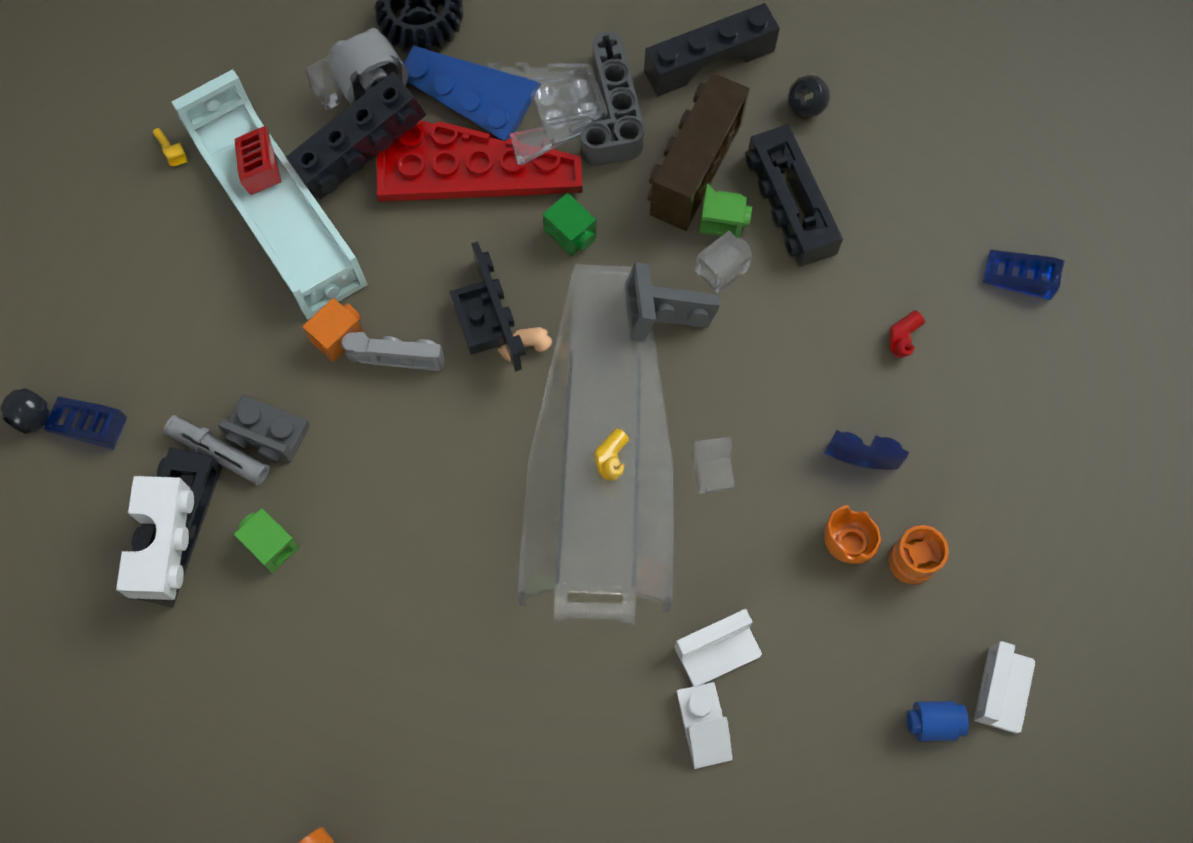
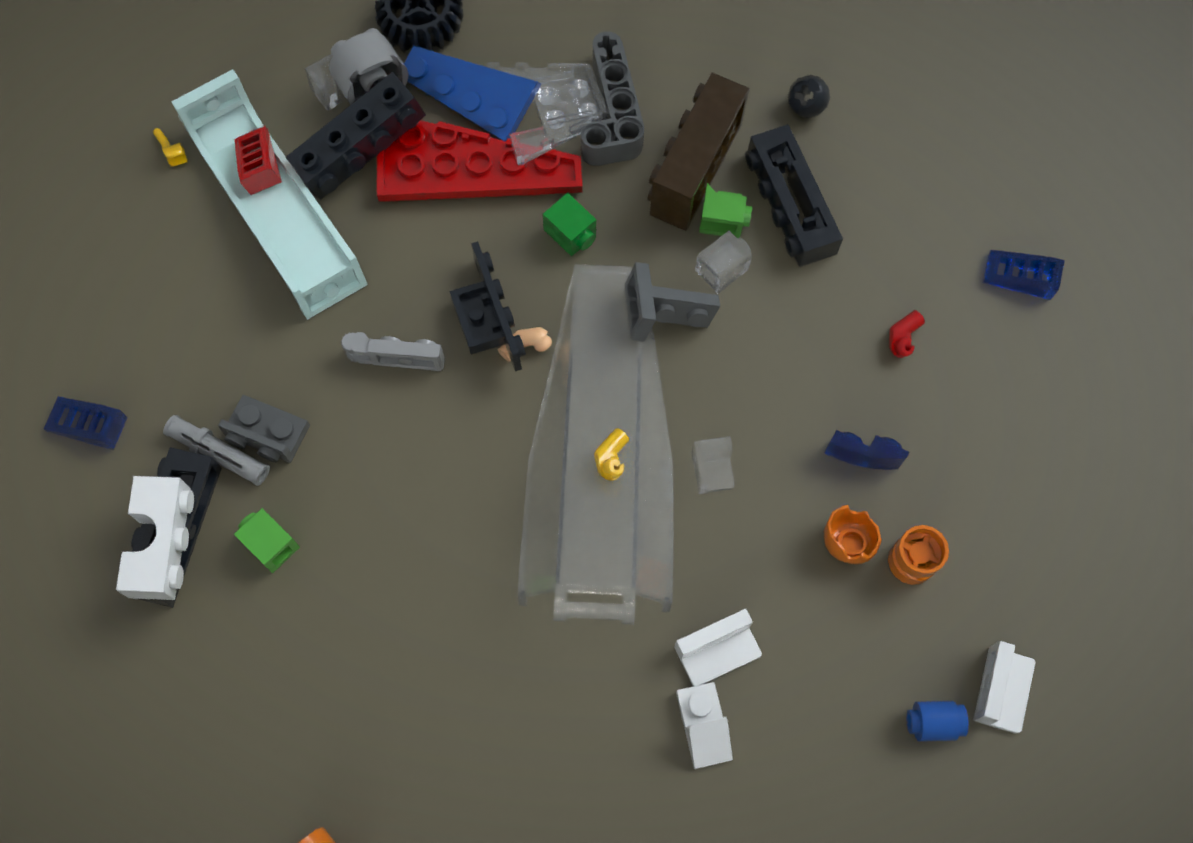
black piece [1,388,49,434] -> none
orange brick [302,298,363,362] -> none
black arch [644,3,780,97] -> none

